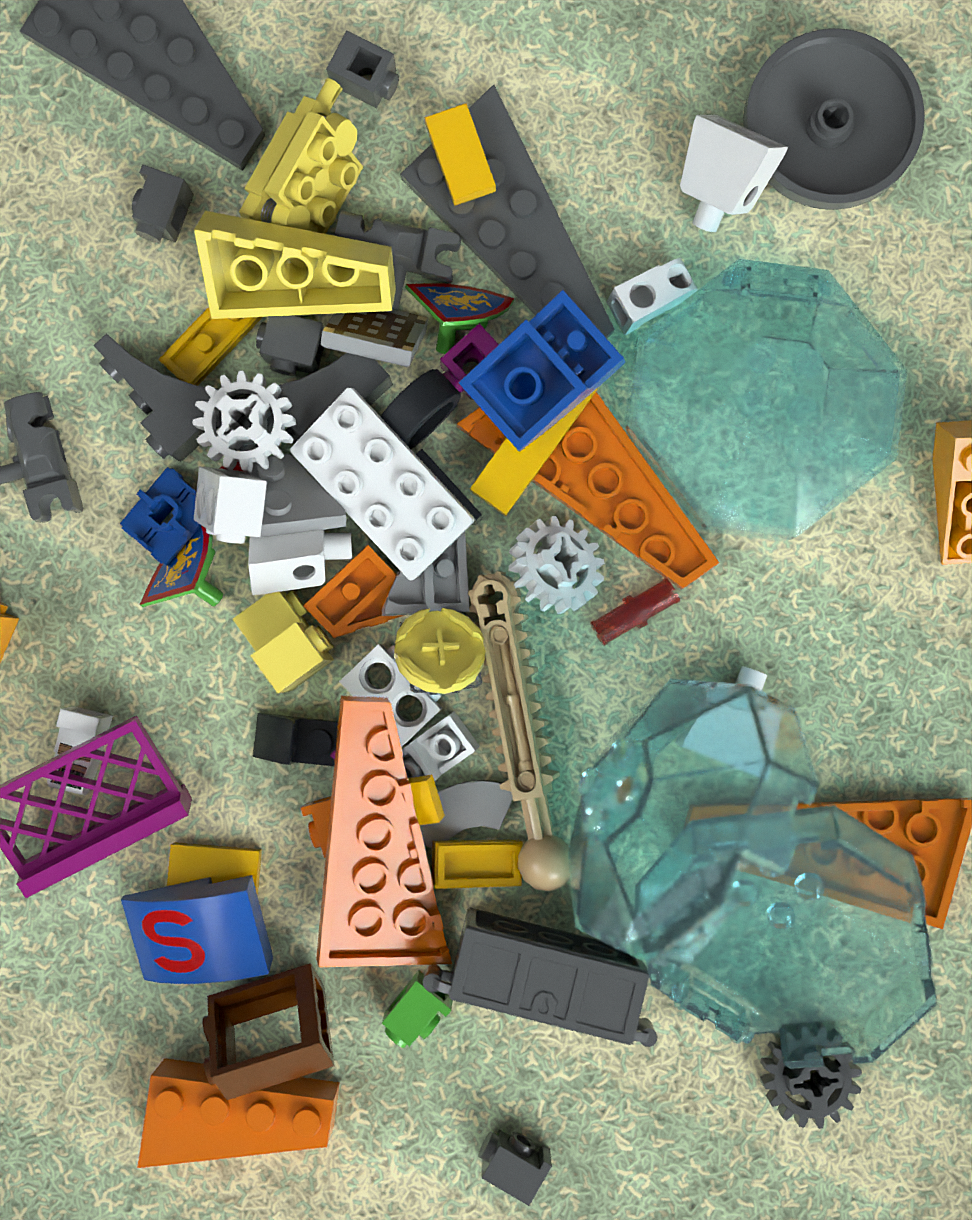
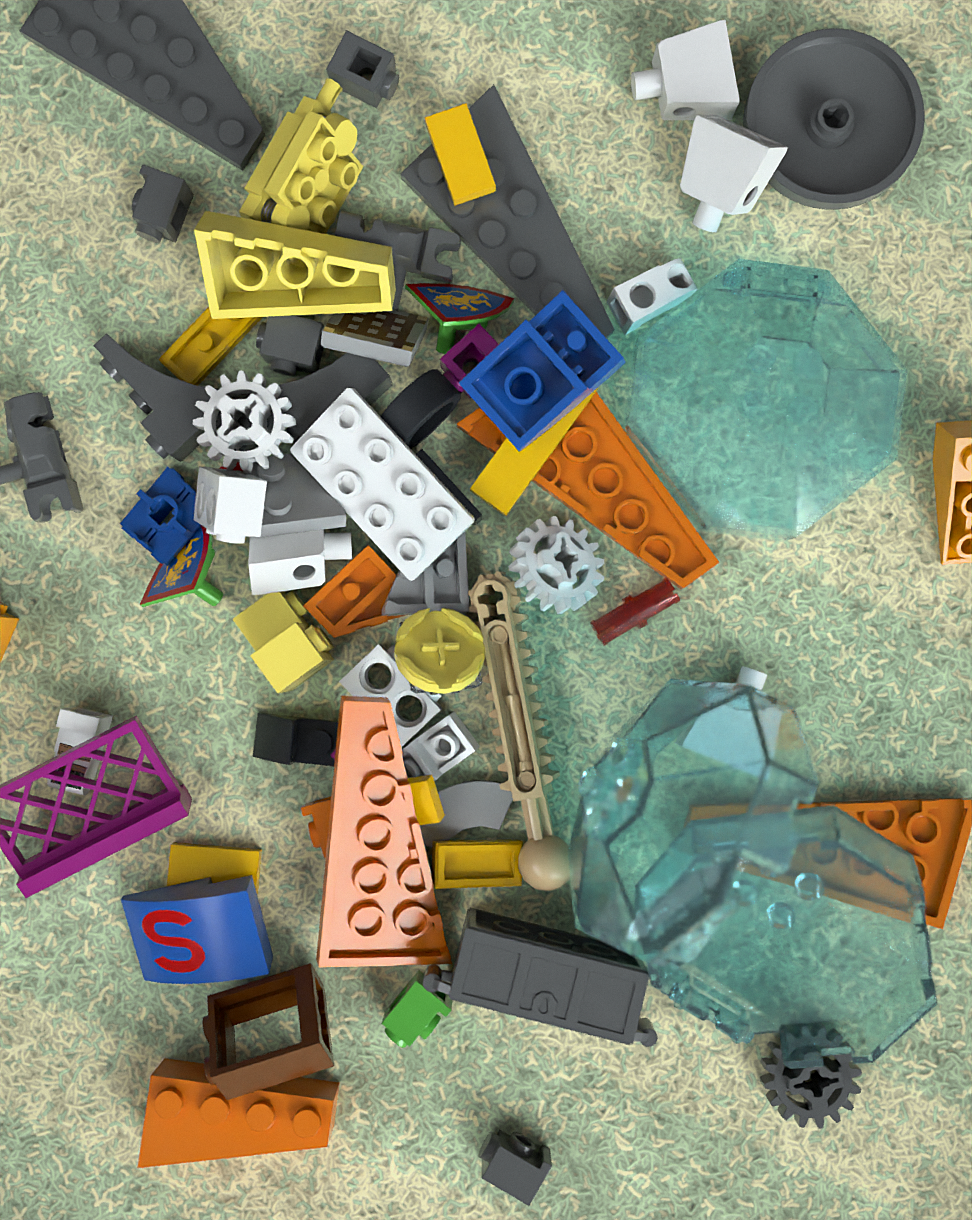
none -> white torso [631,20,740,120]

